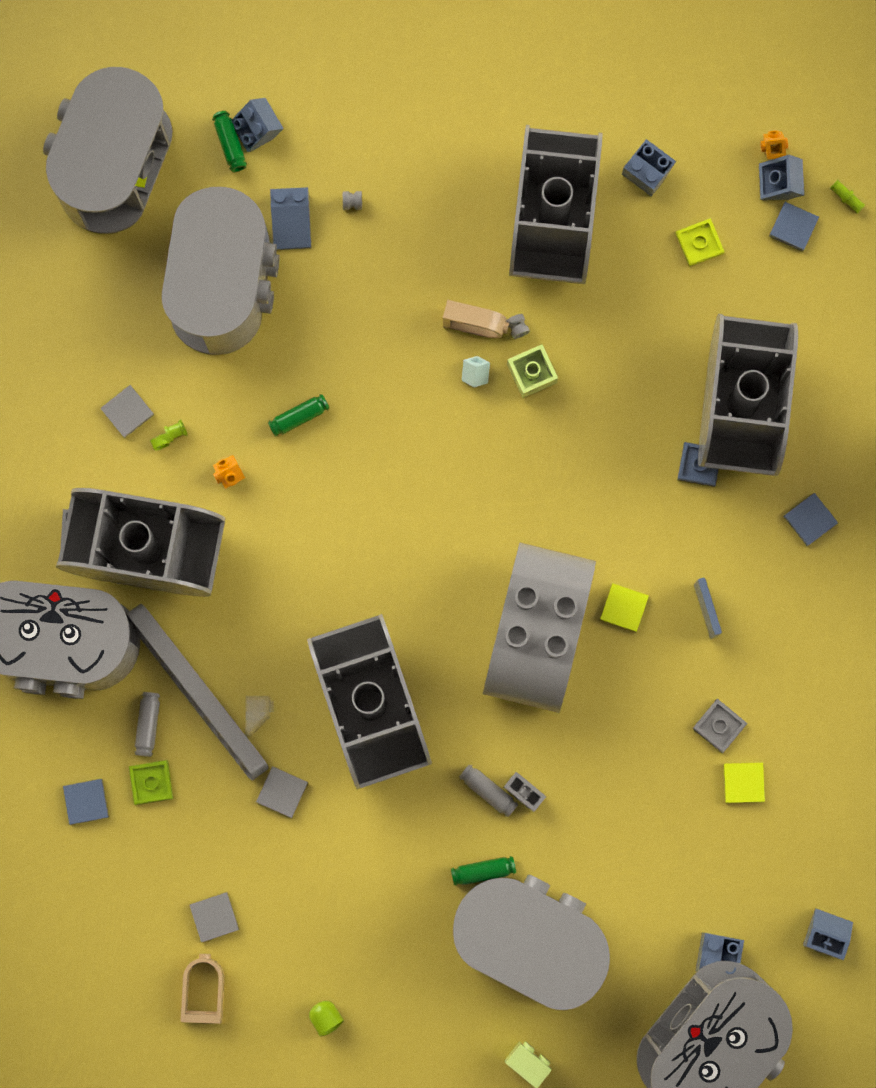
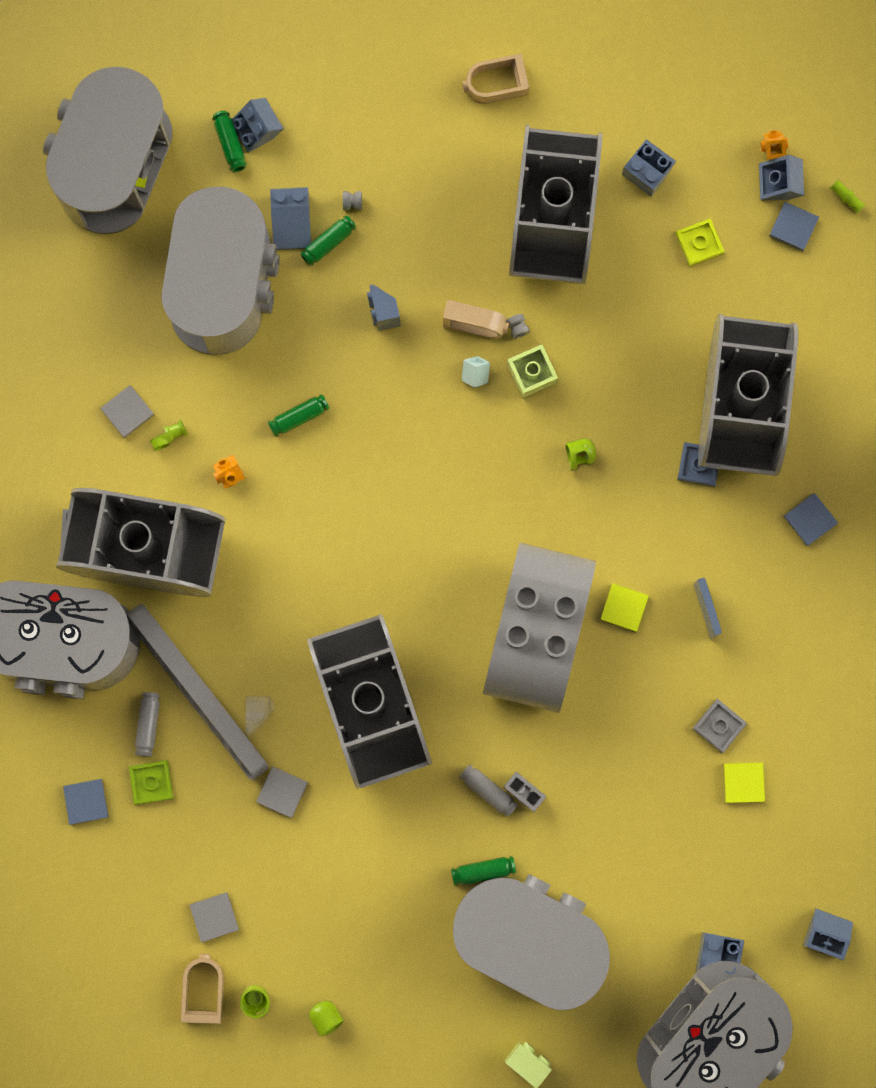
none -> lime helmet [240,985,270,1019]
none -> green axle [300,216,356,266]
none -> sand blue slope [367,285,401,331]
none -> tan window [462,54,529,103]
none -> lime helmet [565,438,597,471]

